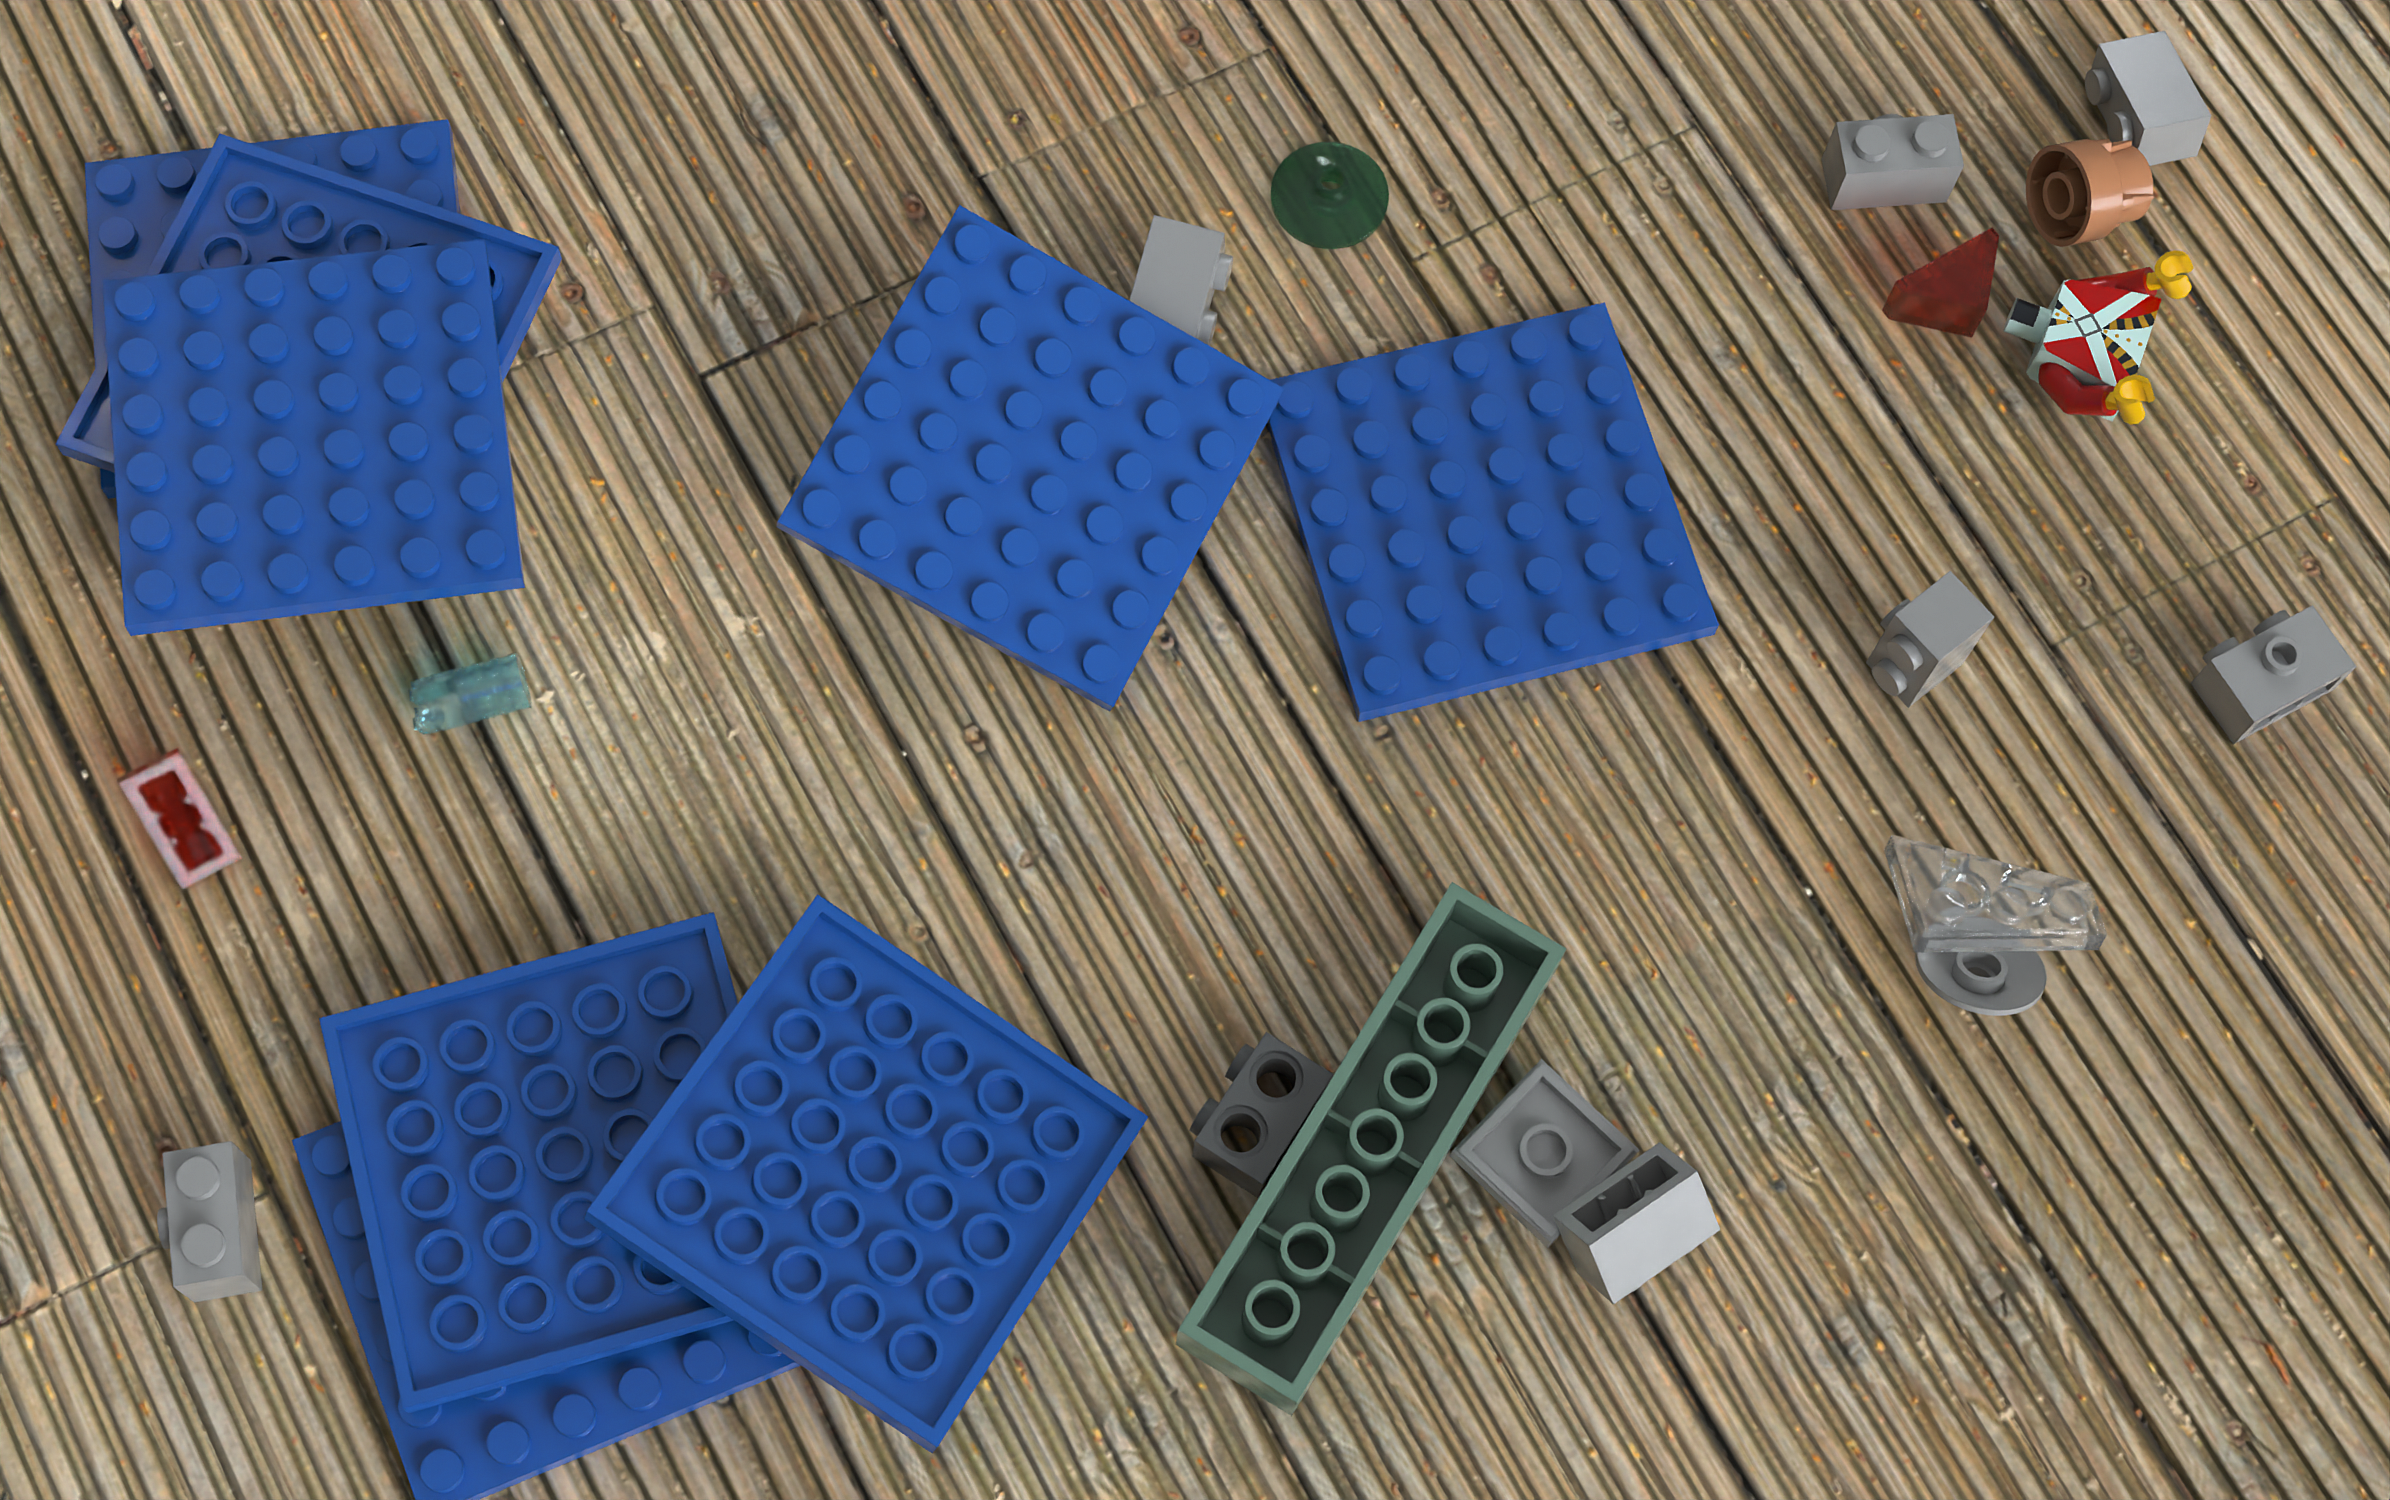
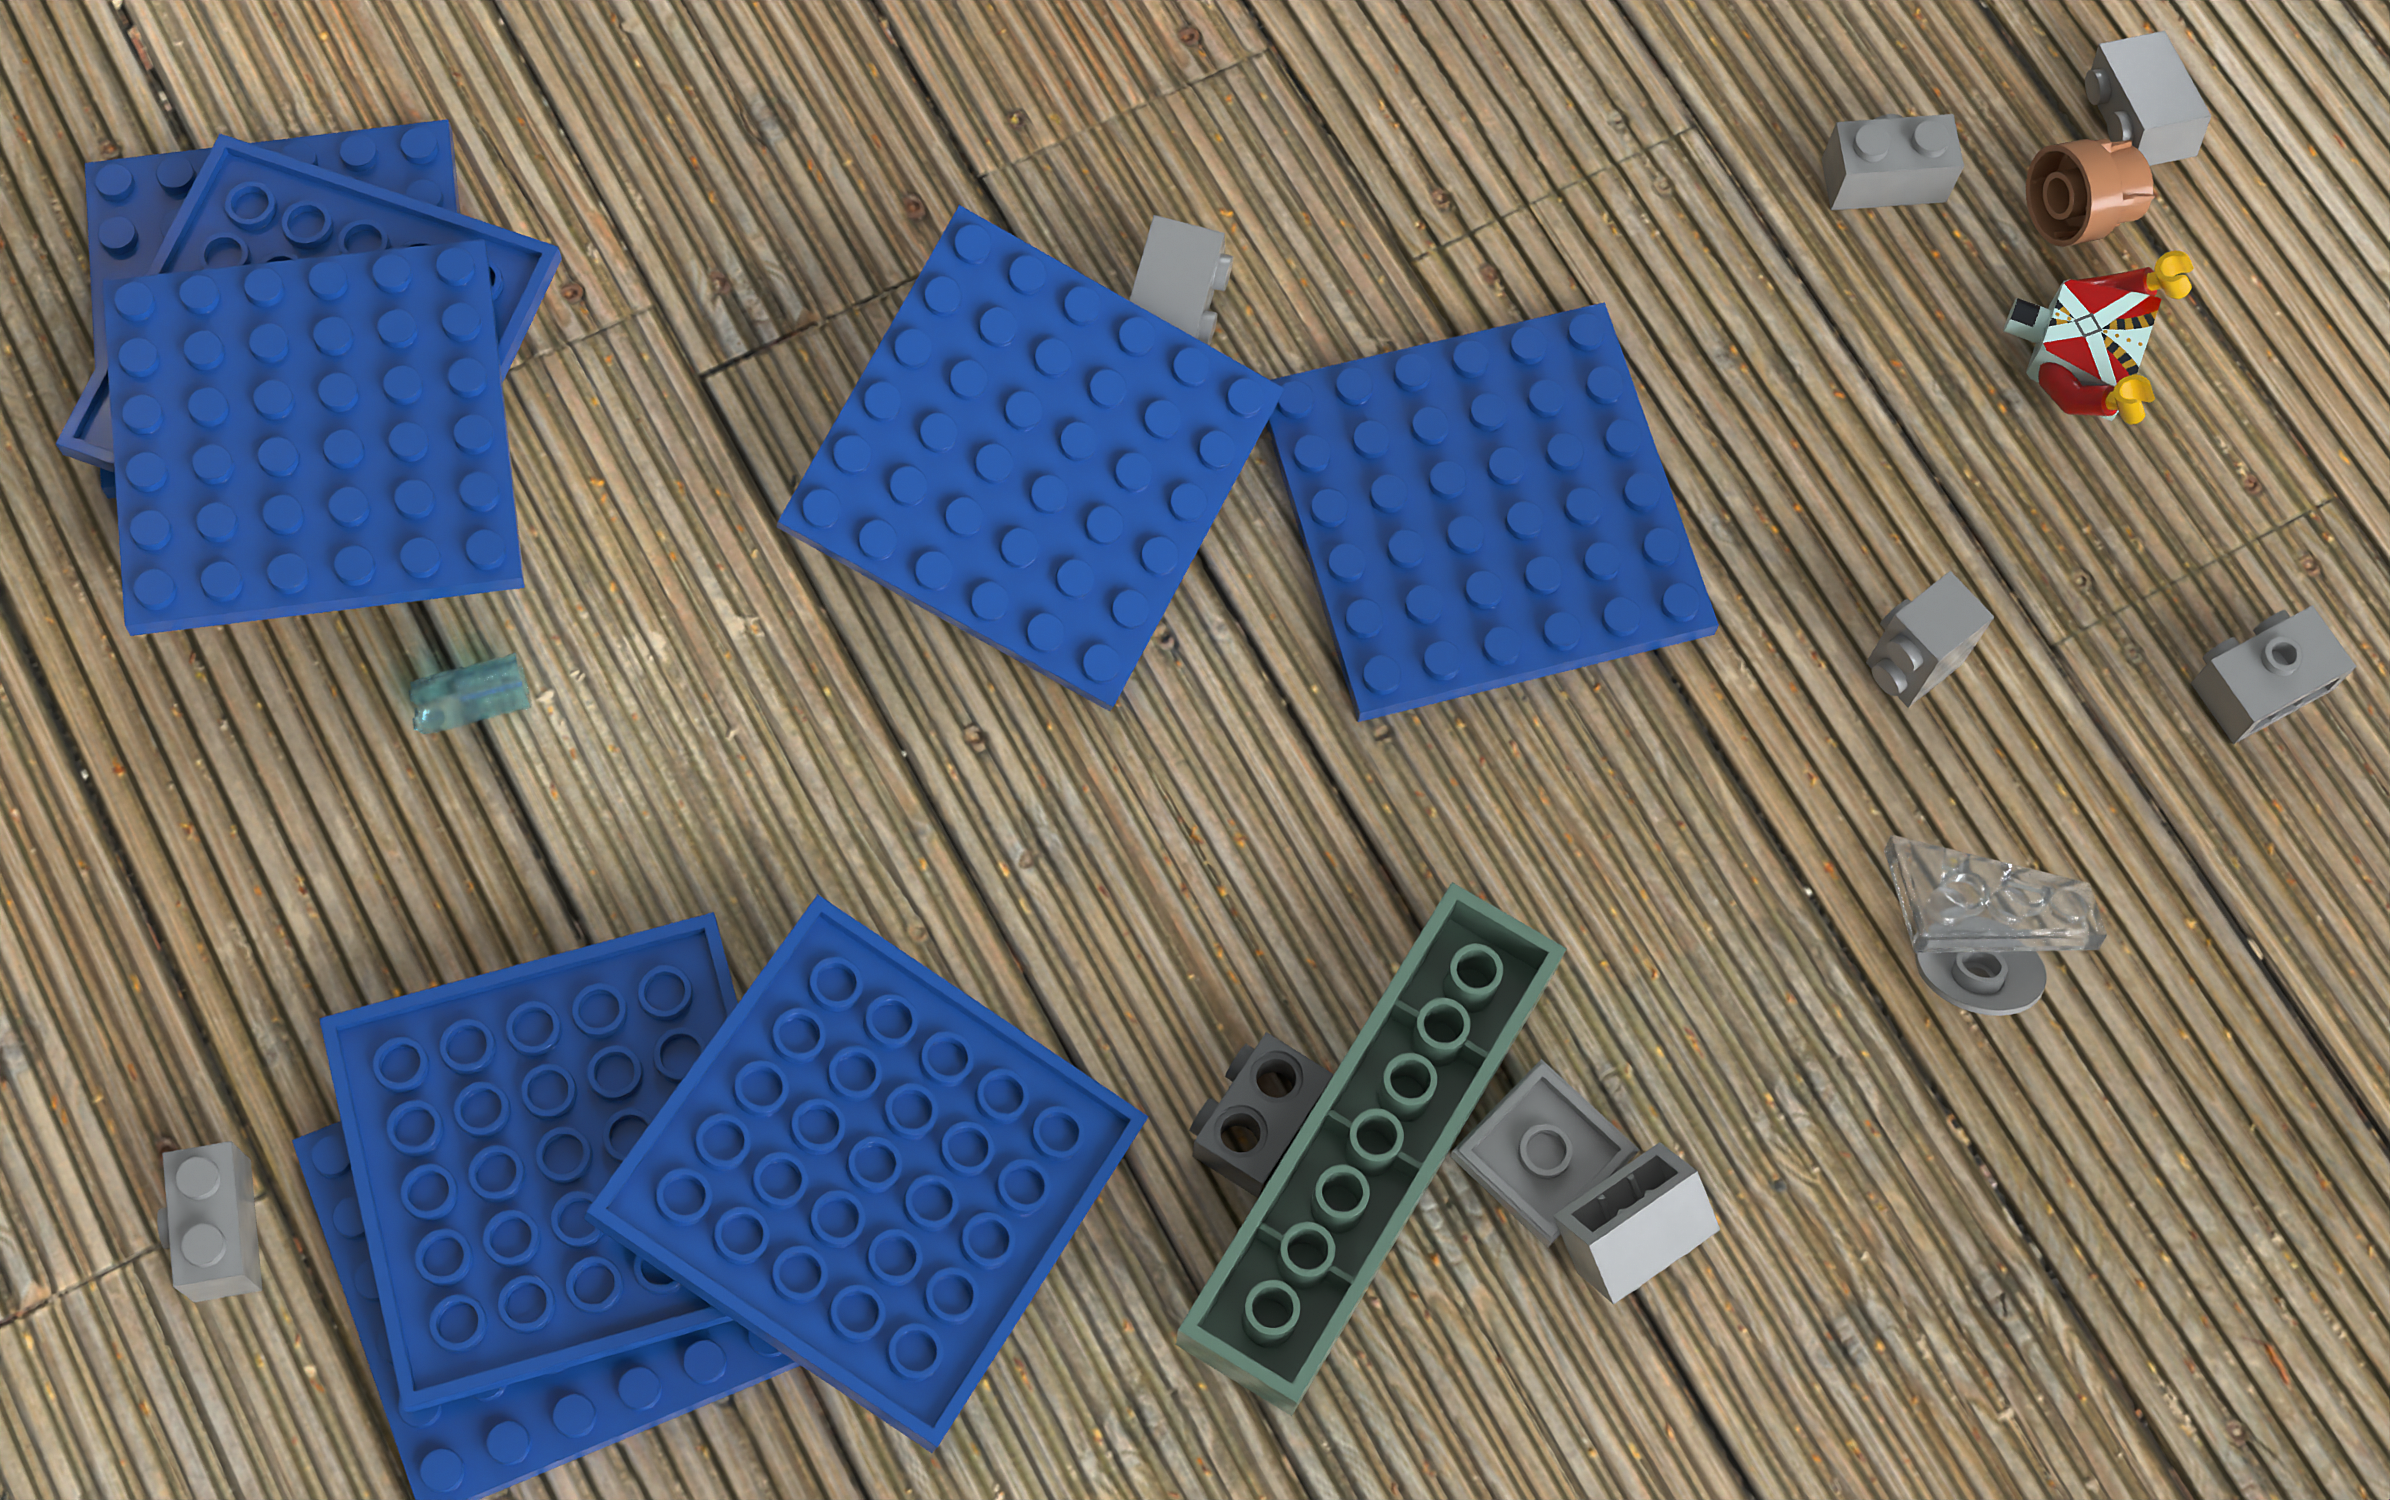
clear red slope [117,748,242,889] -> none
clear green dish [1270,142,1389,249] -> none
clear red slope [1882,227,1999,338] -> none

